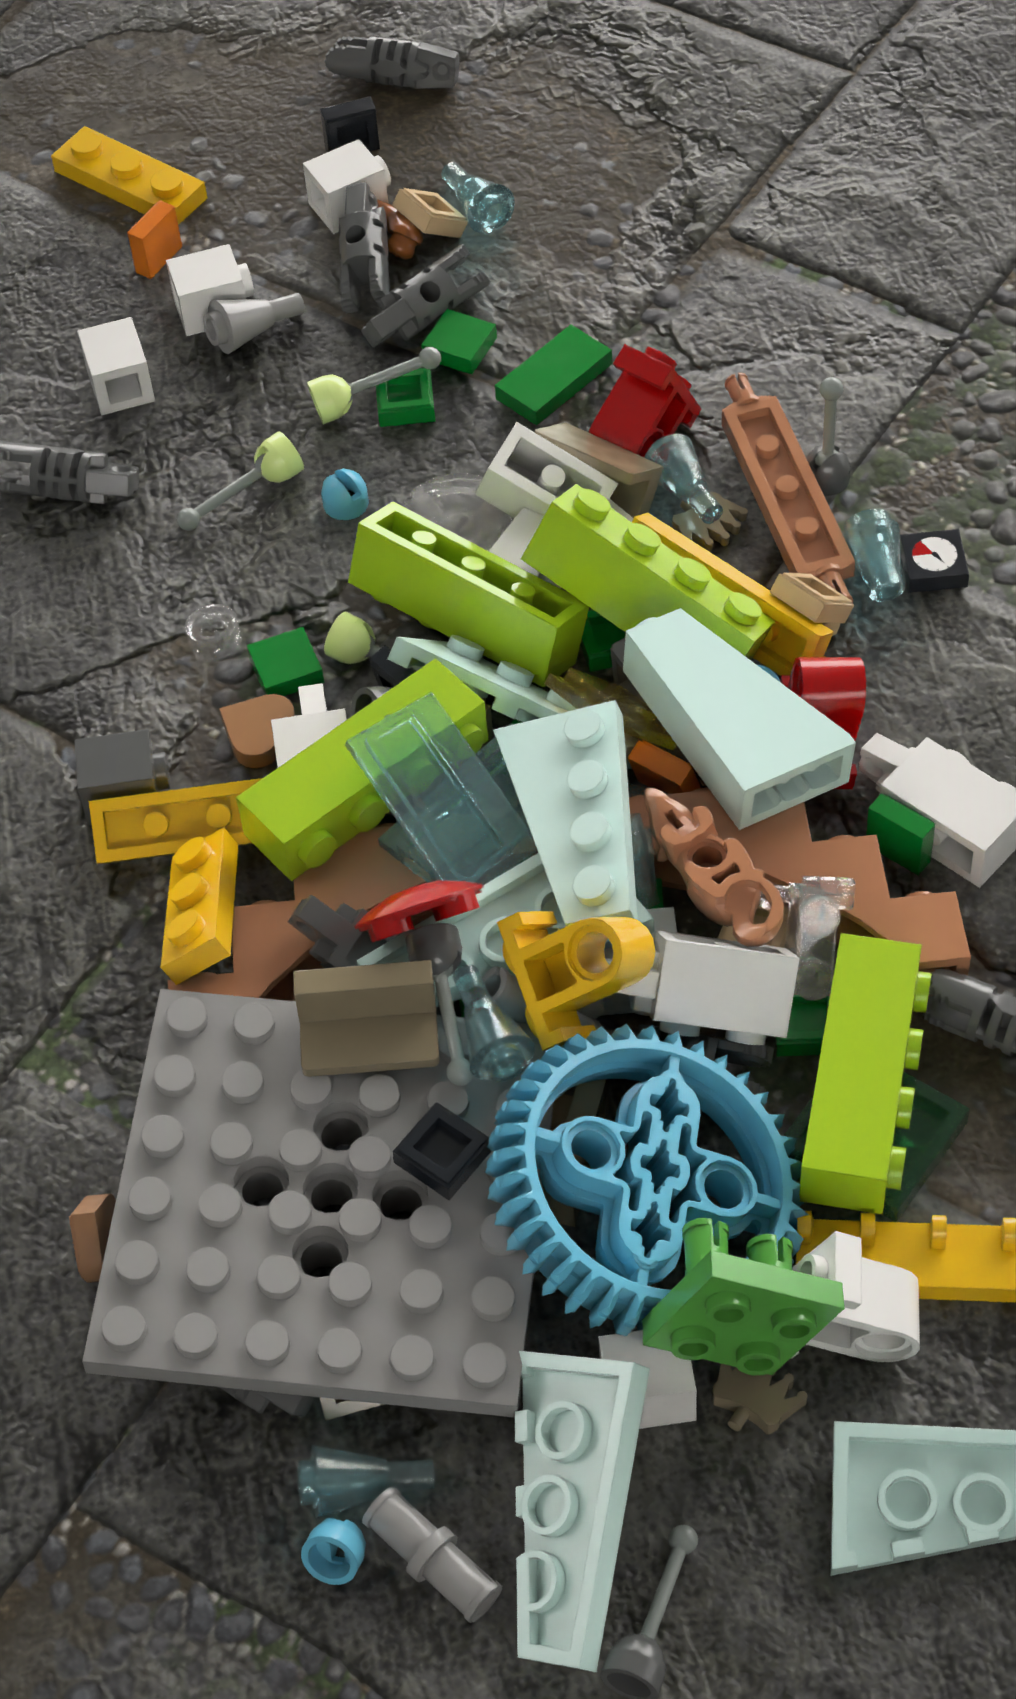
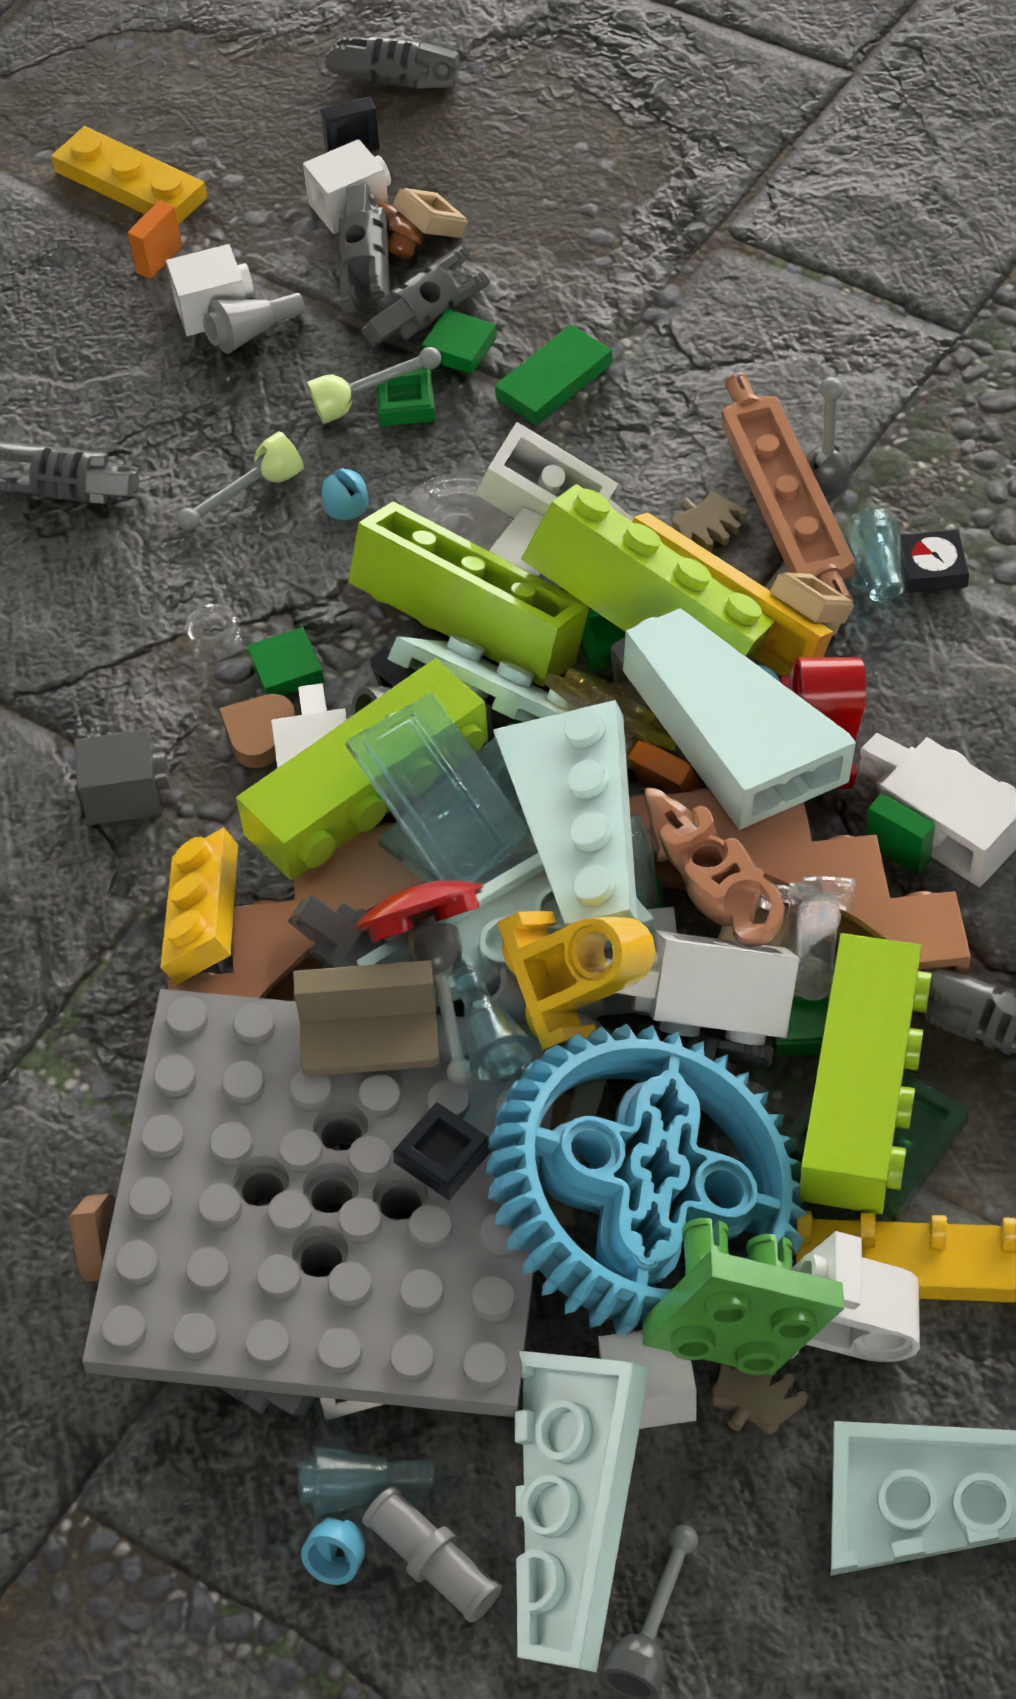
white brick [77,317,155,416] -> none
yellow plate [88,778,263,864] -> none
yellowish green hinge [324,612,422,671] -> none
clear light blue cone [441,162,515,234] -> none
dark tan panel [535,422,664,518] -> none
red pin [589,344,702,463] -> none
clear light blue cone [644,434,723,524] -> none

